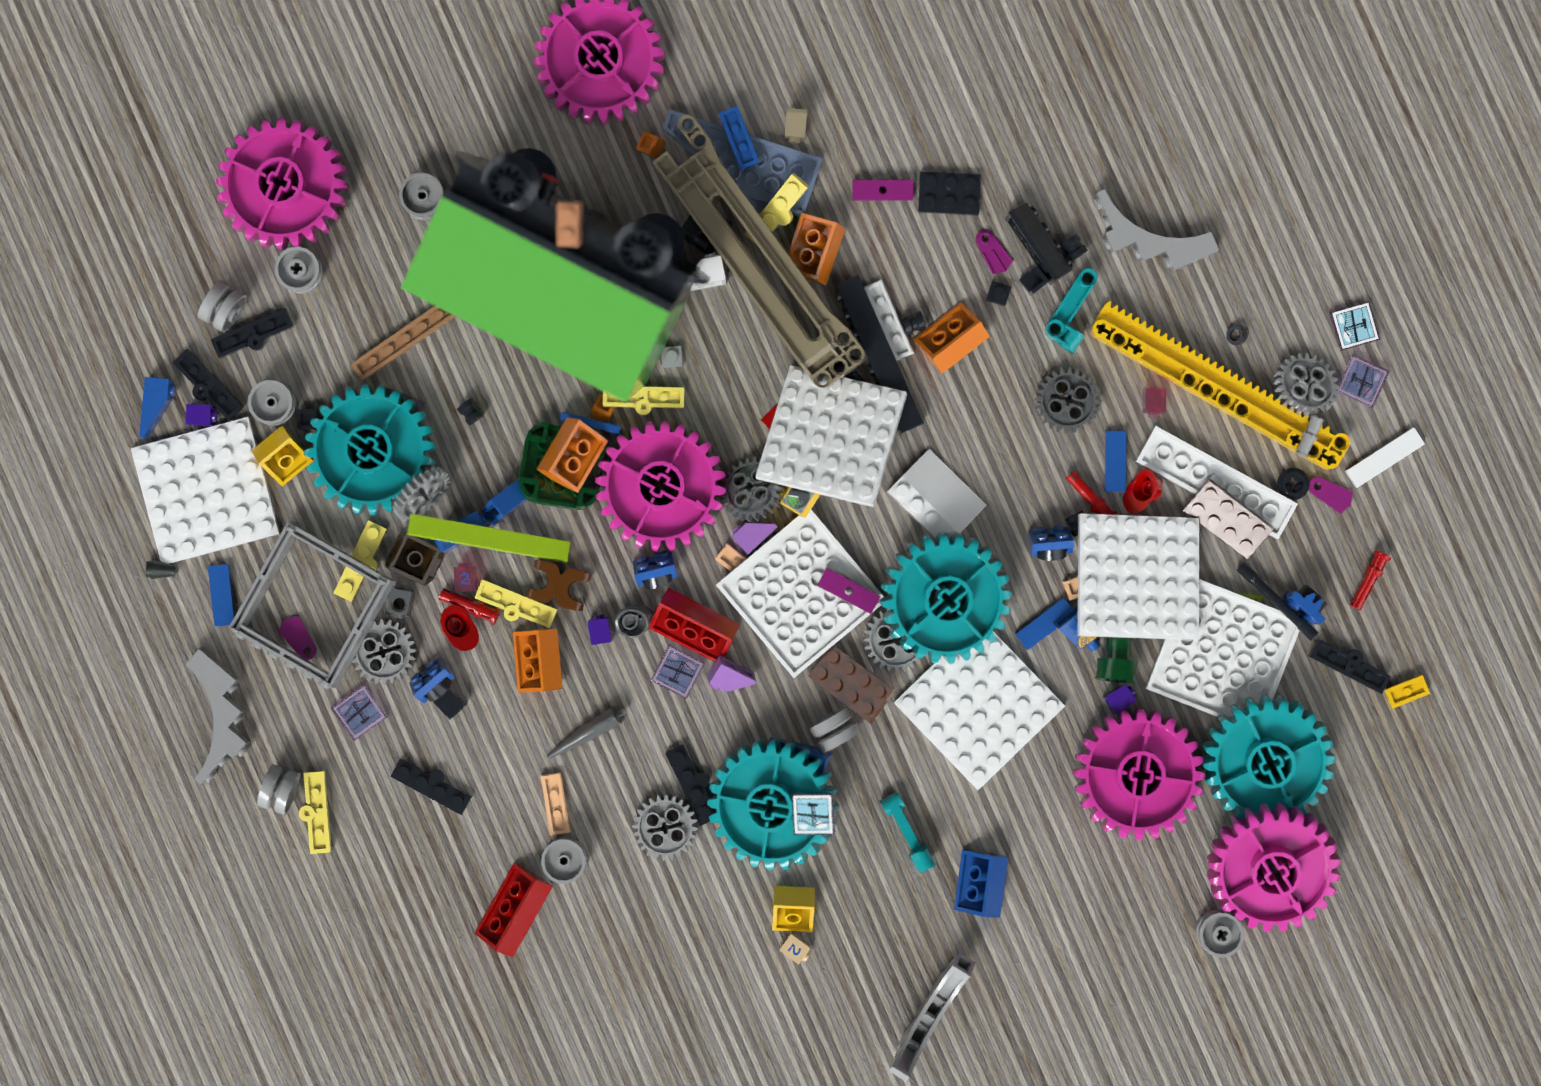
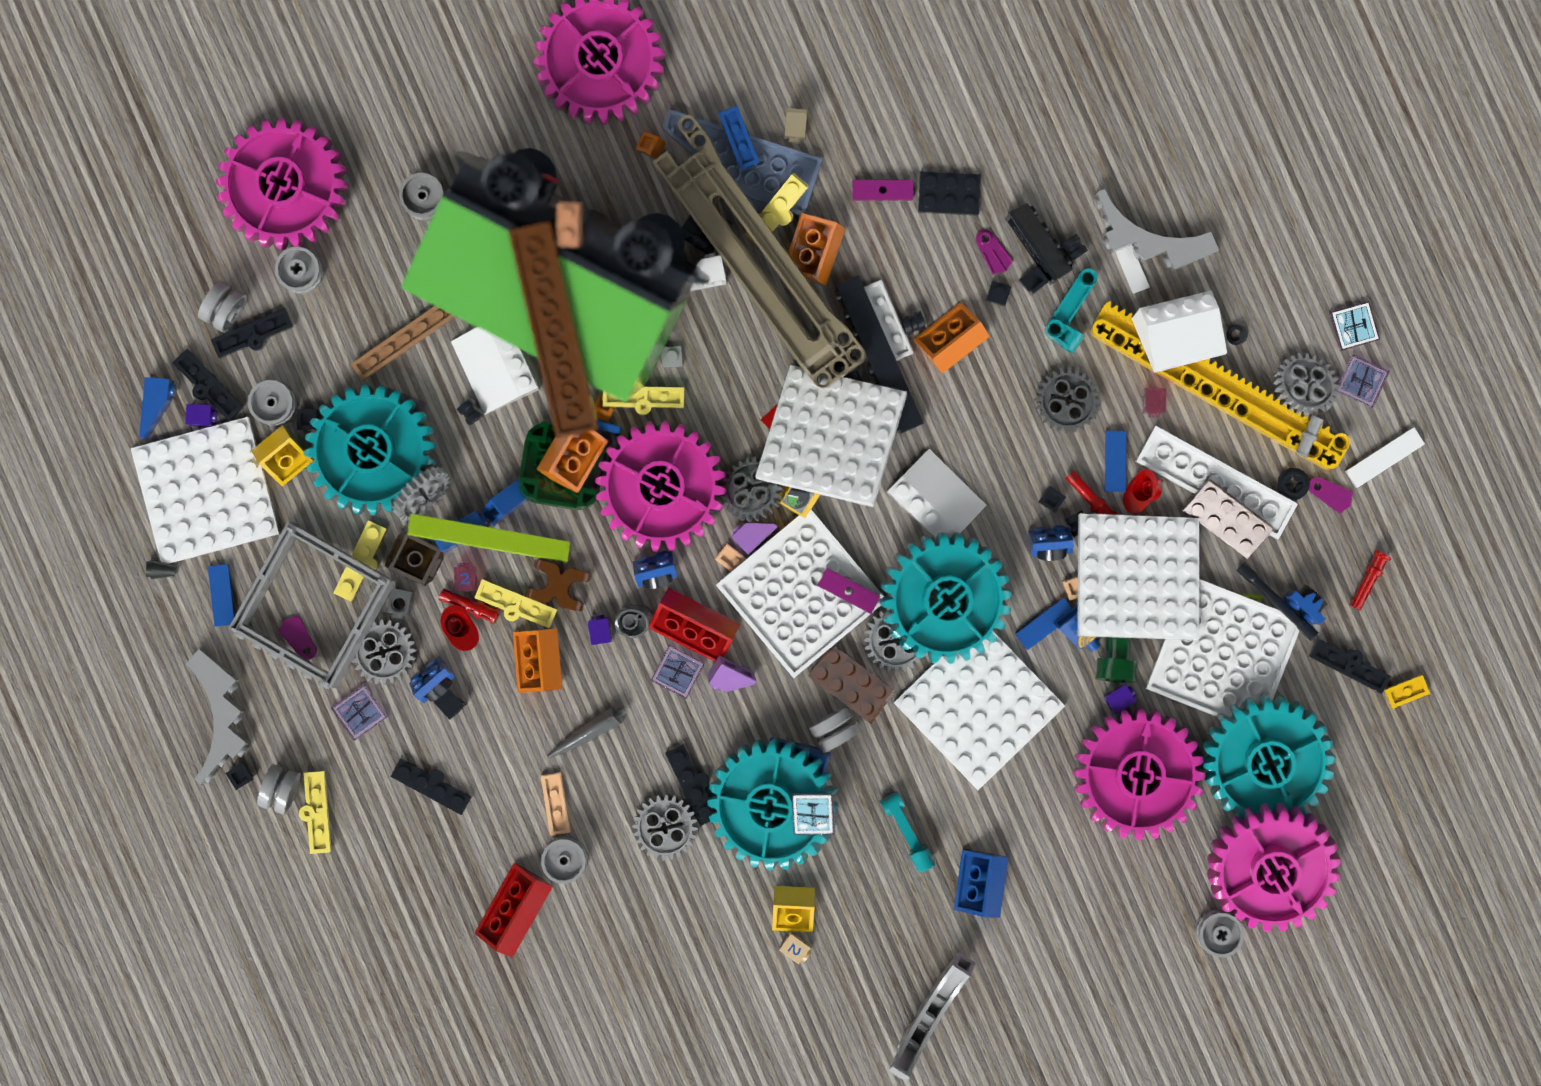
none -> black plate [225,762,255,790]
none -> white slope [451,327,540,415]
none -> reddish brown plate [508,222,599,438]
none -> black plate [1038,486,1066,514]
none -> white sticker [1116,245,1150,294]
none -> white slope [1132,290,1227,373]

